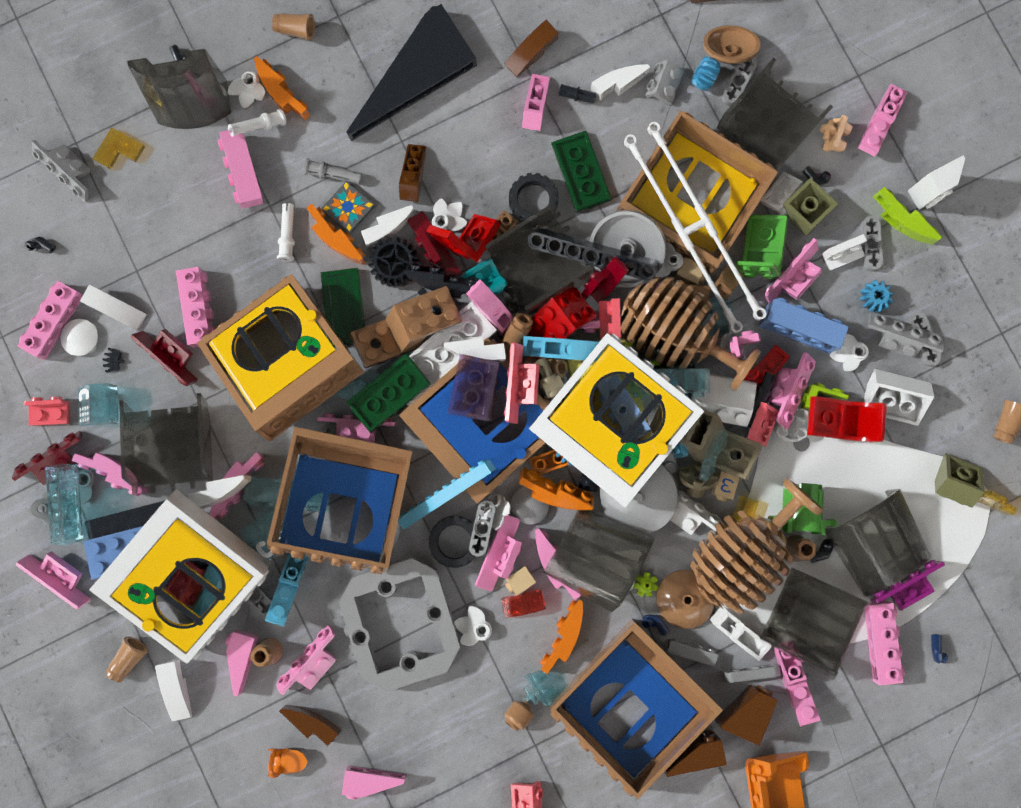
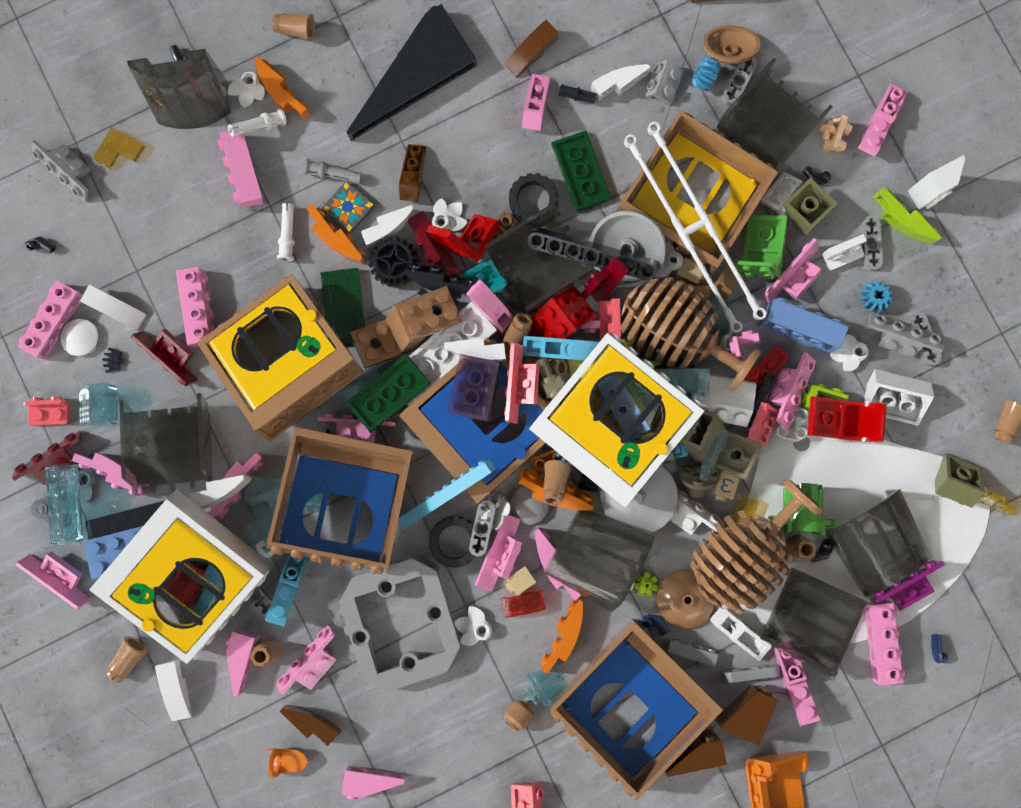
none -> medium nougat plant [542,460,572,506]

